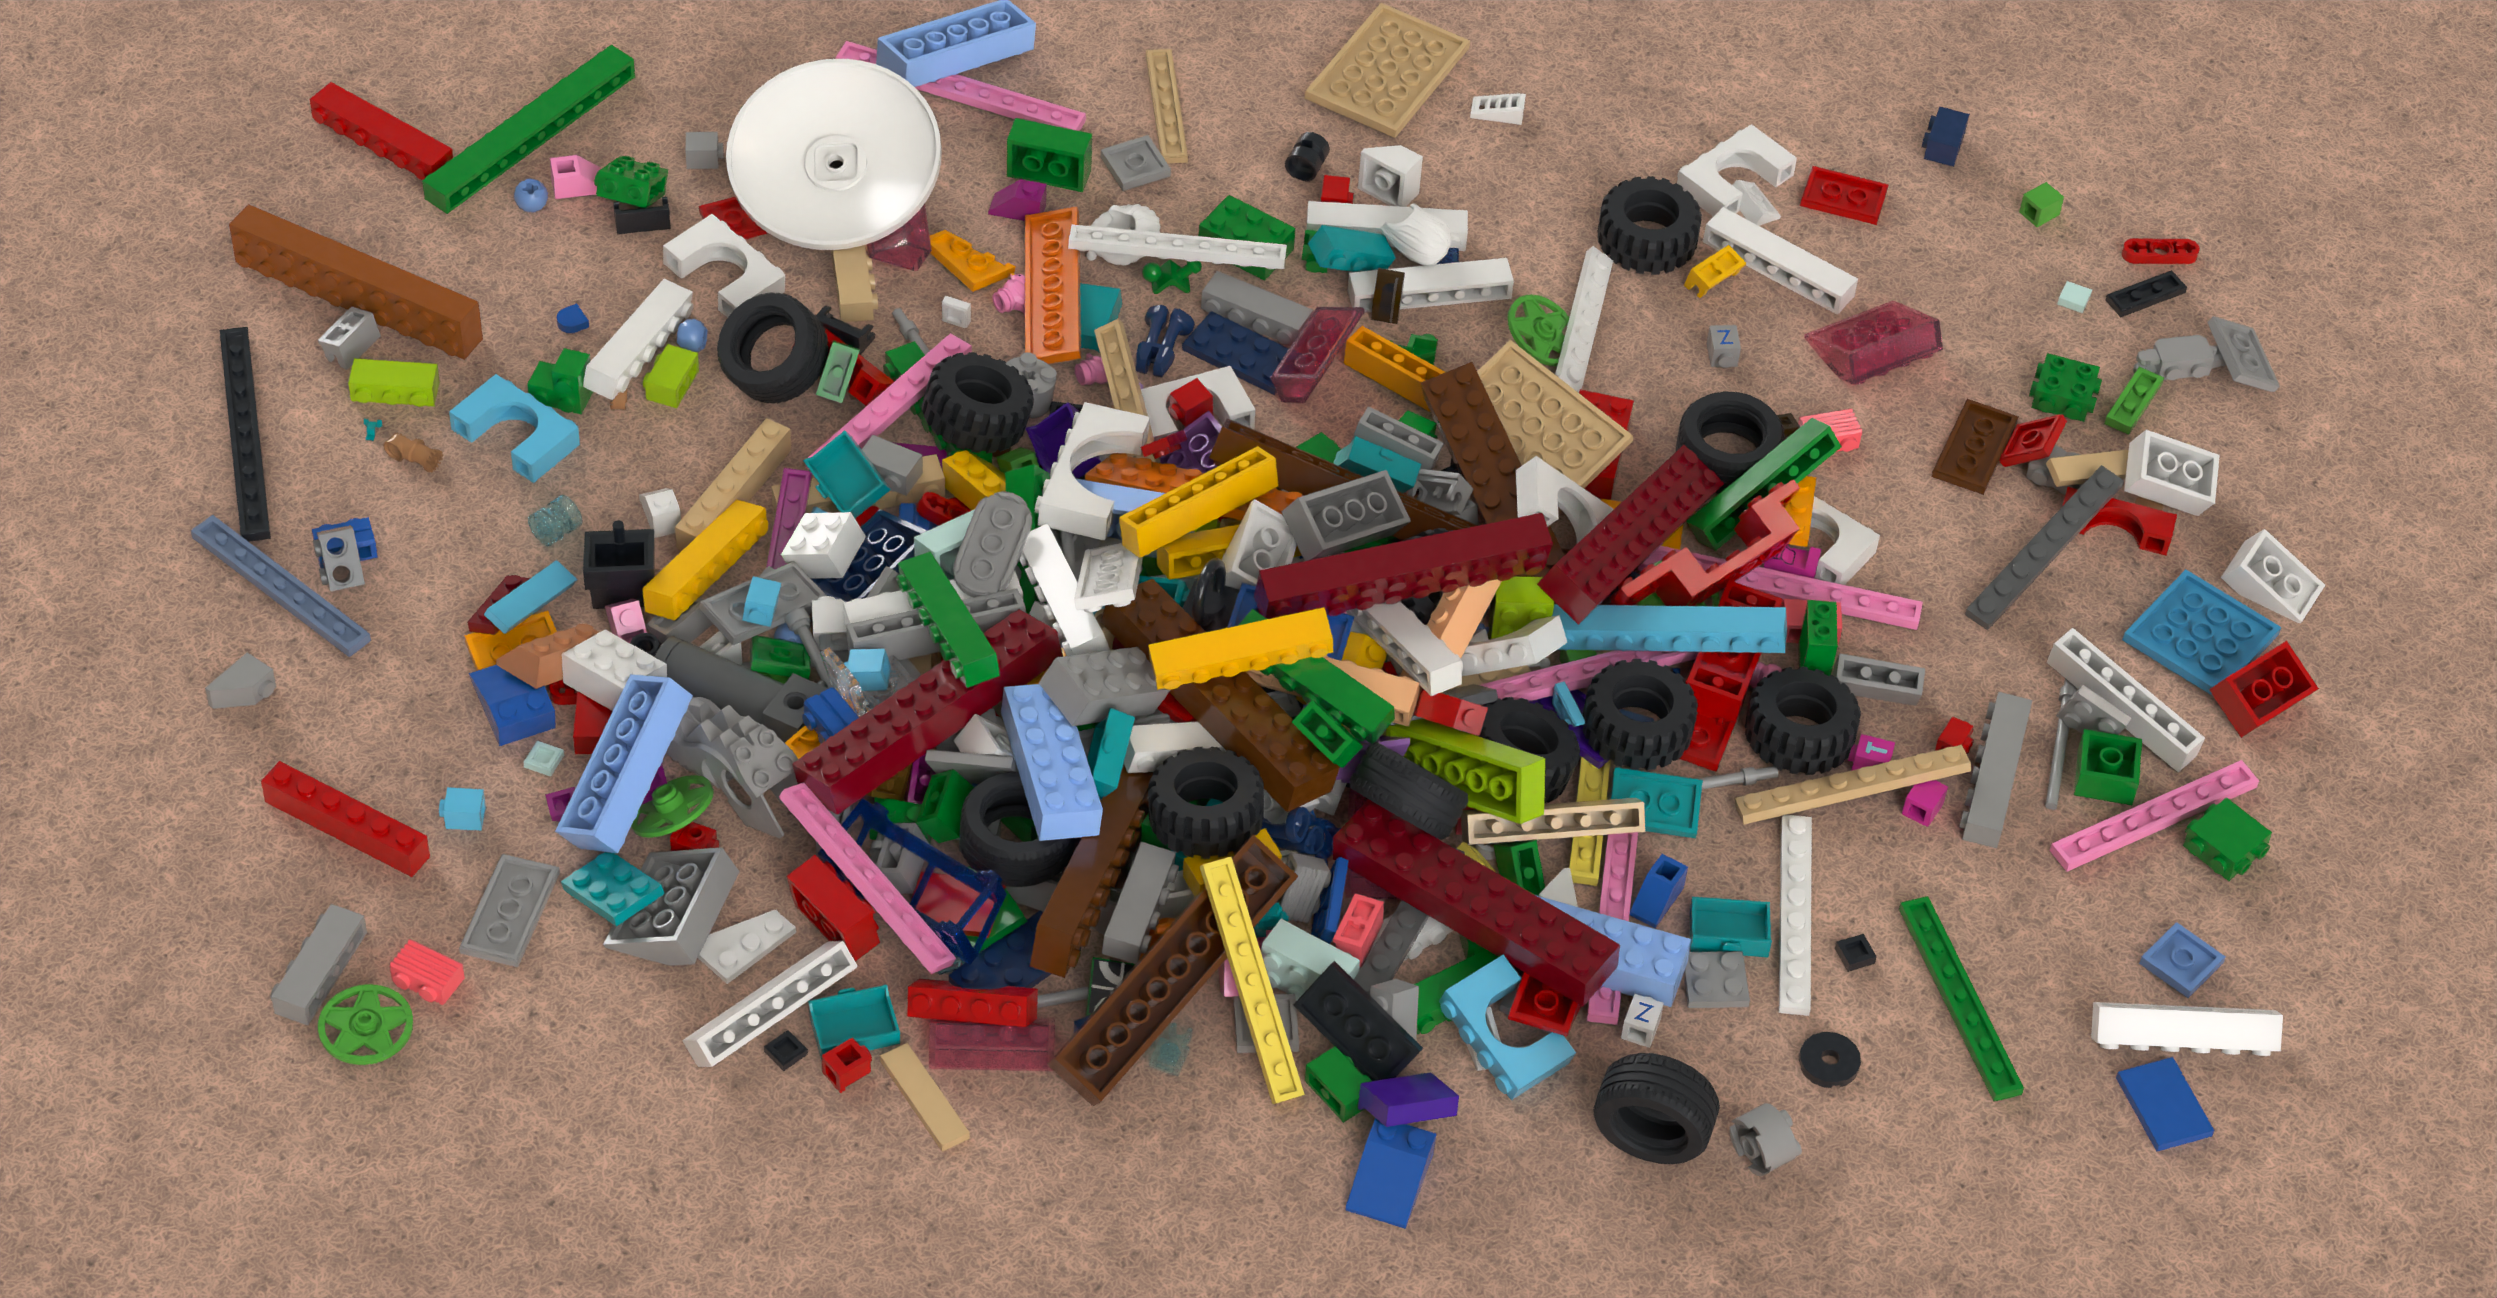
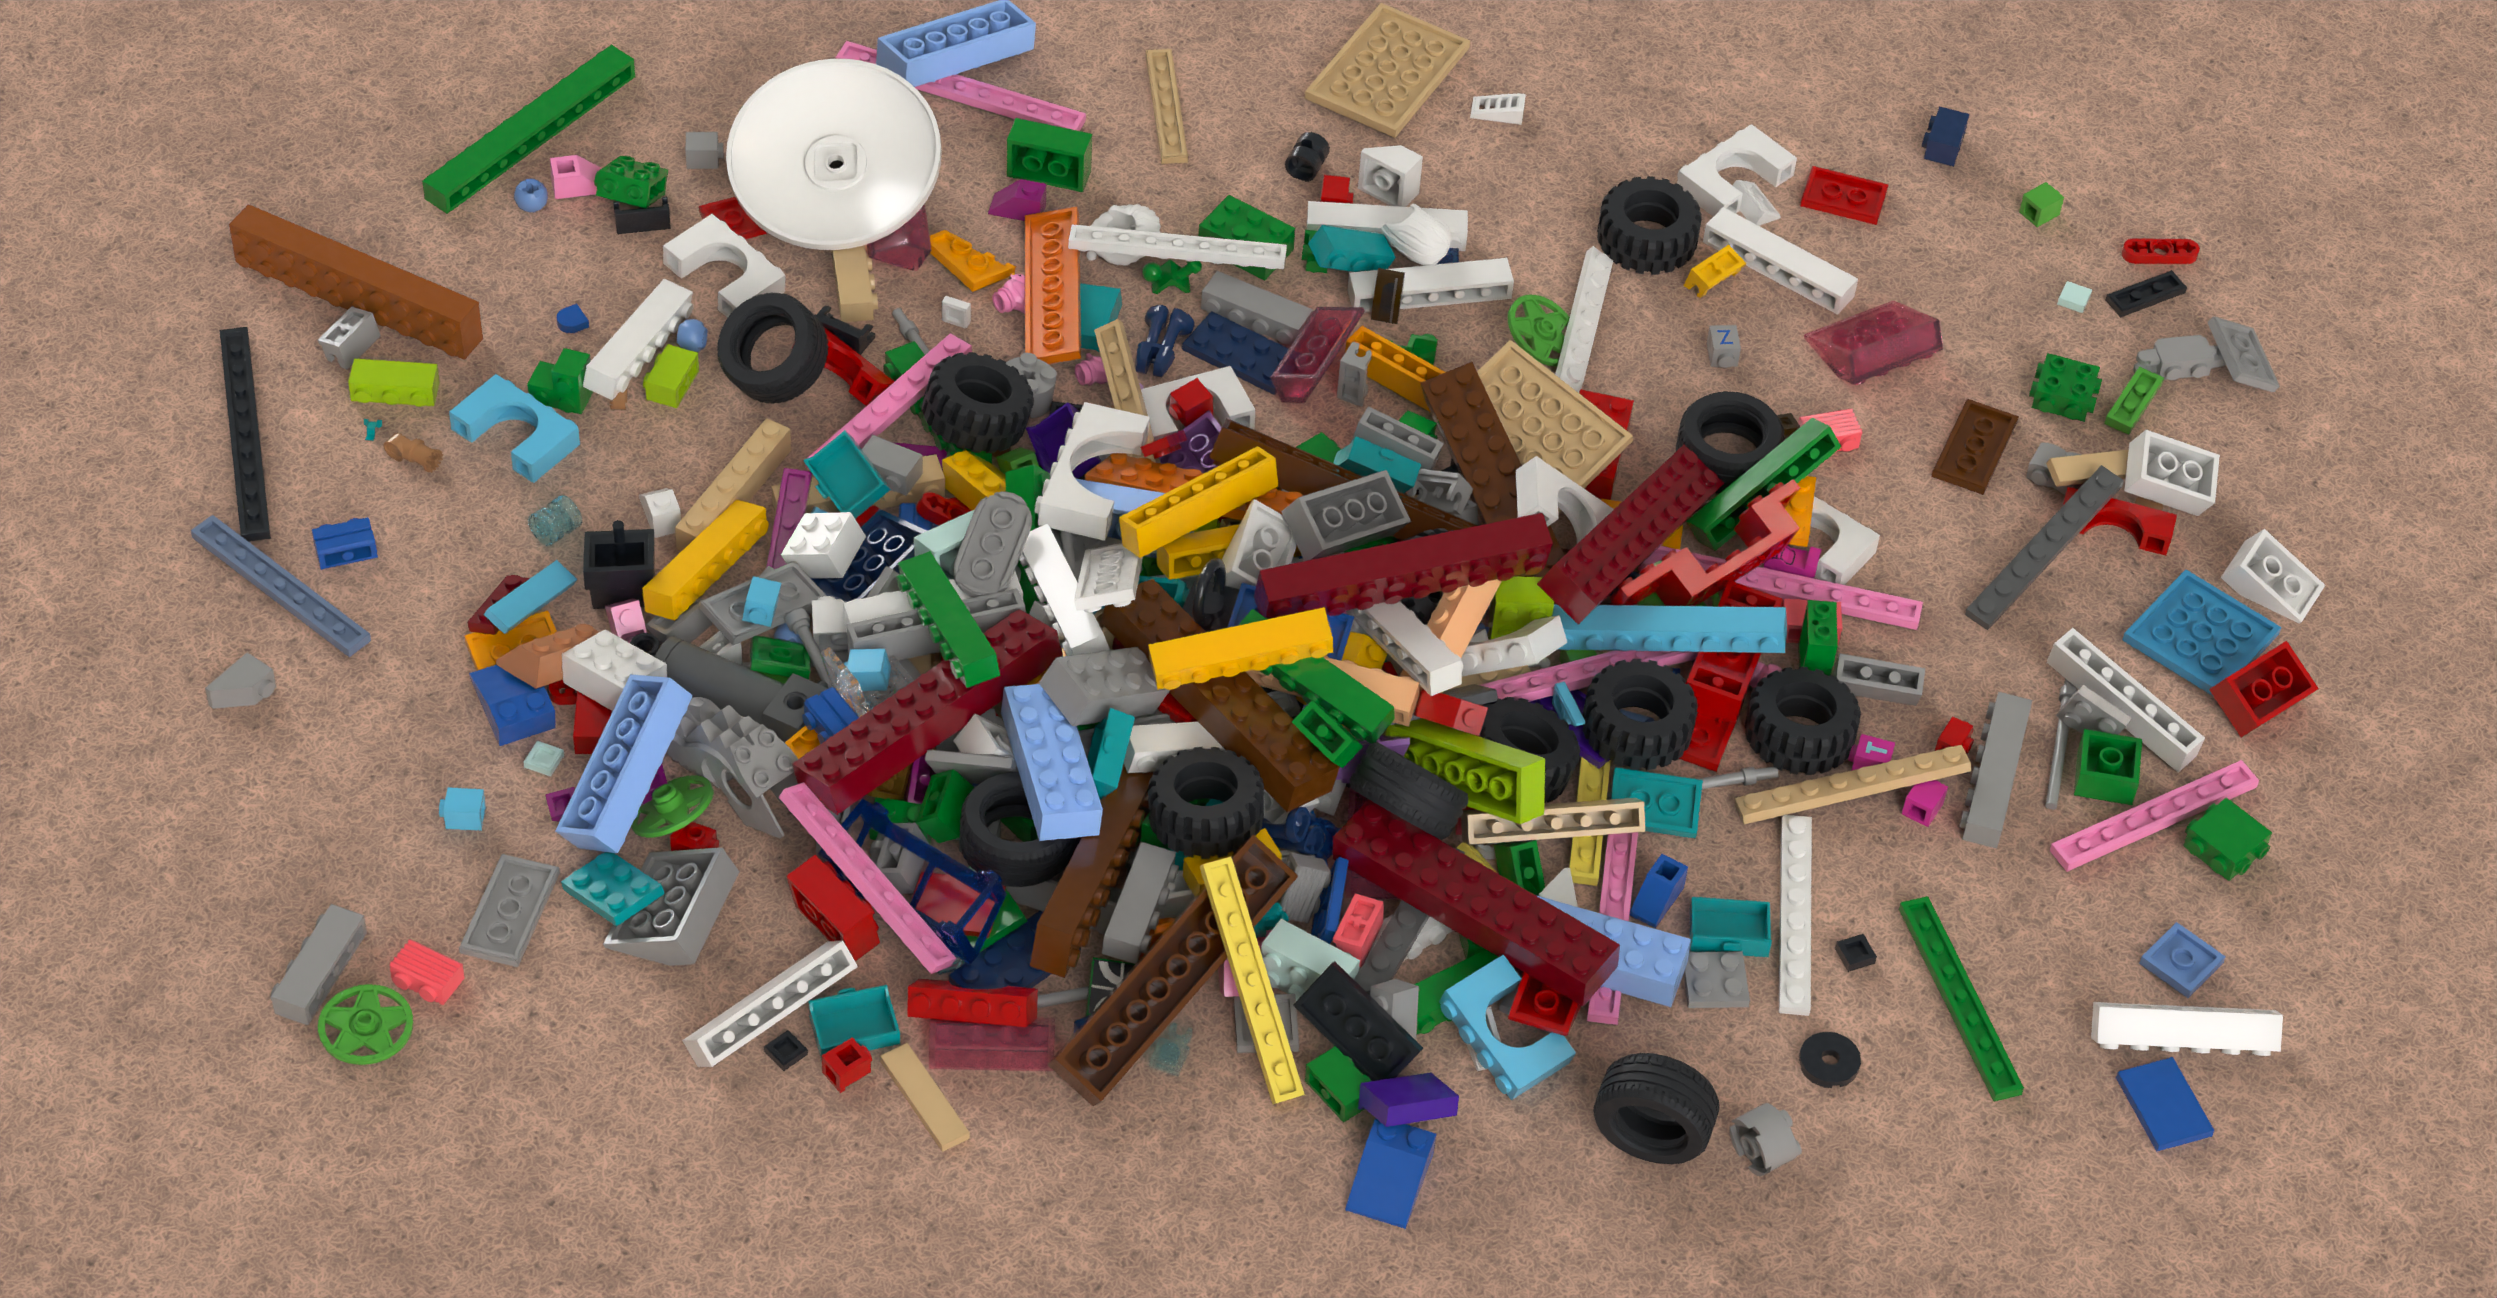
red brick [261,761,430,877] -> none
red brick [310,82,453,180] -> none
brick [313,525,365,592] -> none
white wing [698,910,796,984] -> none
green brick [816,340,860,403] -> none
light grey plate [1100,135,1171,191] -> none
white brick [1621,994,1664,1048] -> none
red tile [1999,414,2067,467] -> none
none -> light grey hinge [1337,341,1372,407]

